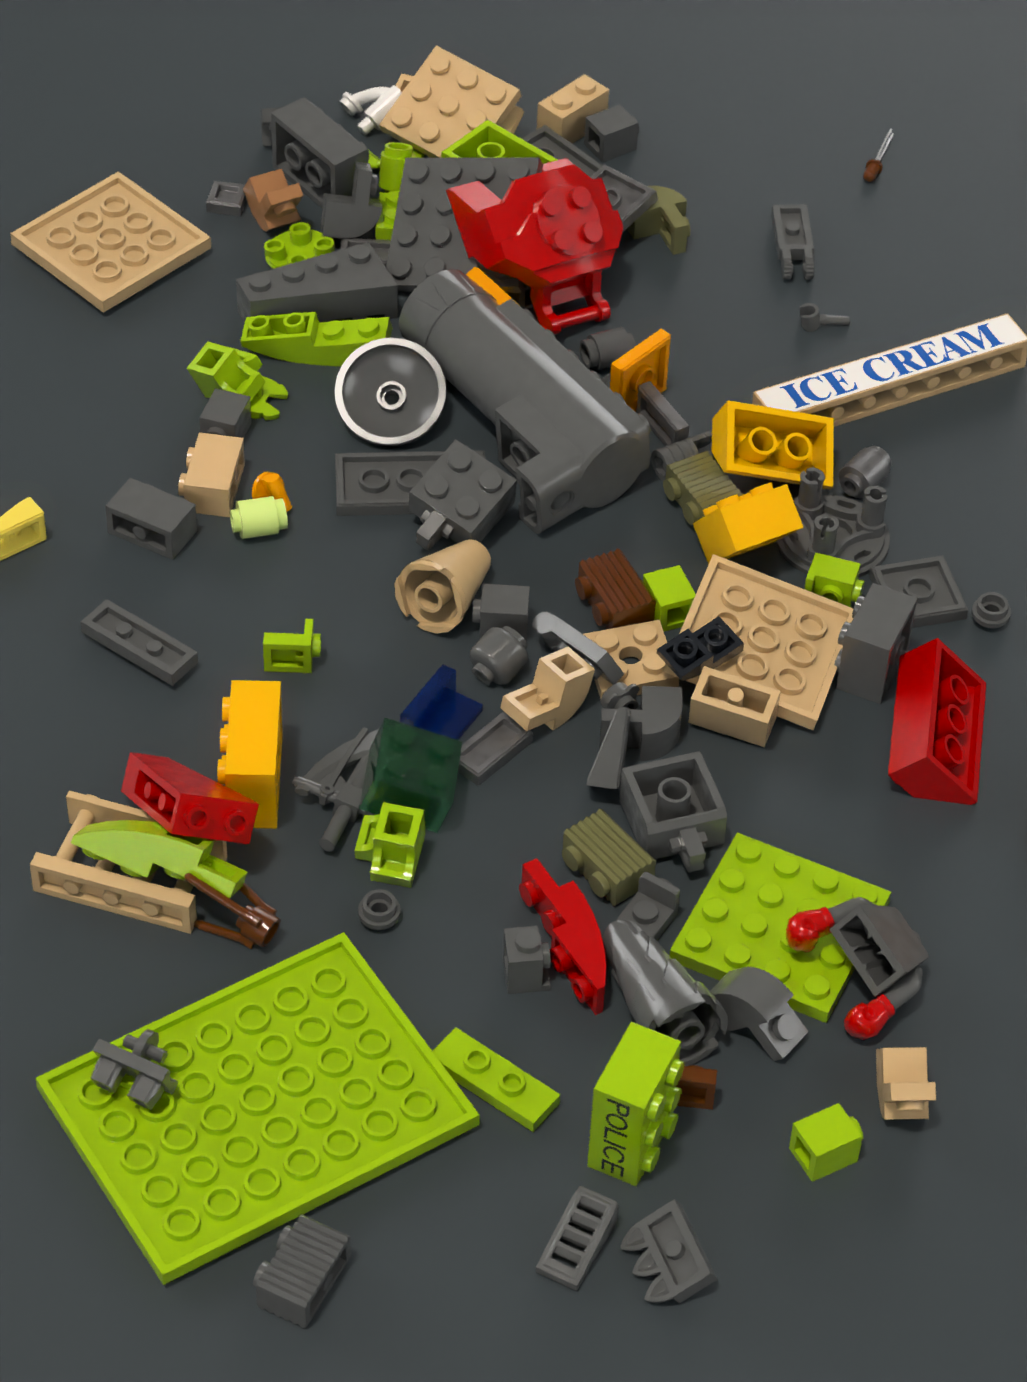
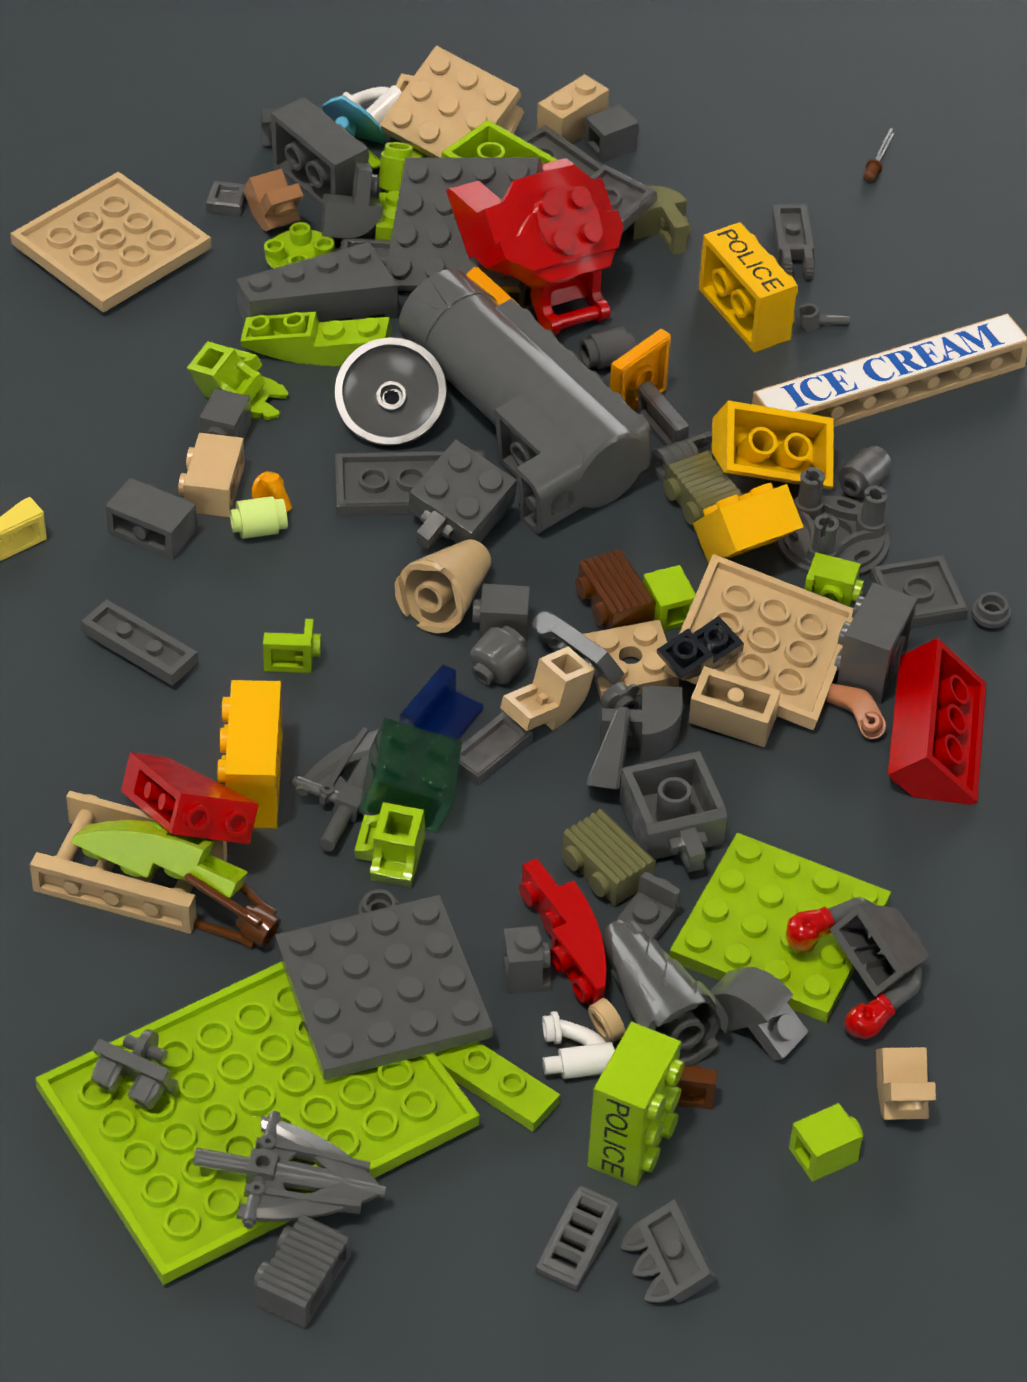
none -> dark grey bar [193,1111,386,1228]
none -> dark grey plate [275,895,493,1080]
none -> medium azure shield [321,95,387,144]
none -> white plant [542,1011,614,1079]
none -> tan tile [588,998,626,1043]
none -> yellow brick [698,222,798,353]
none -> nougat arm [826,683,886,740]

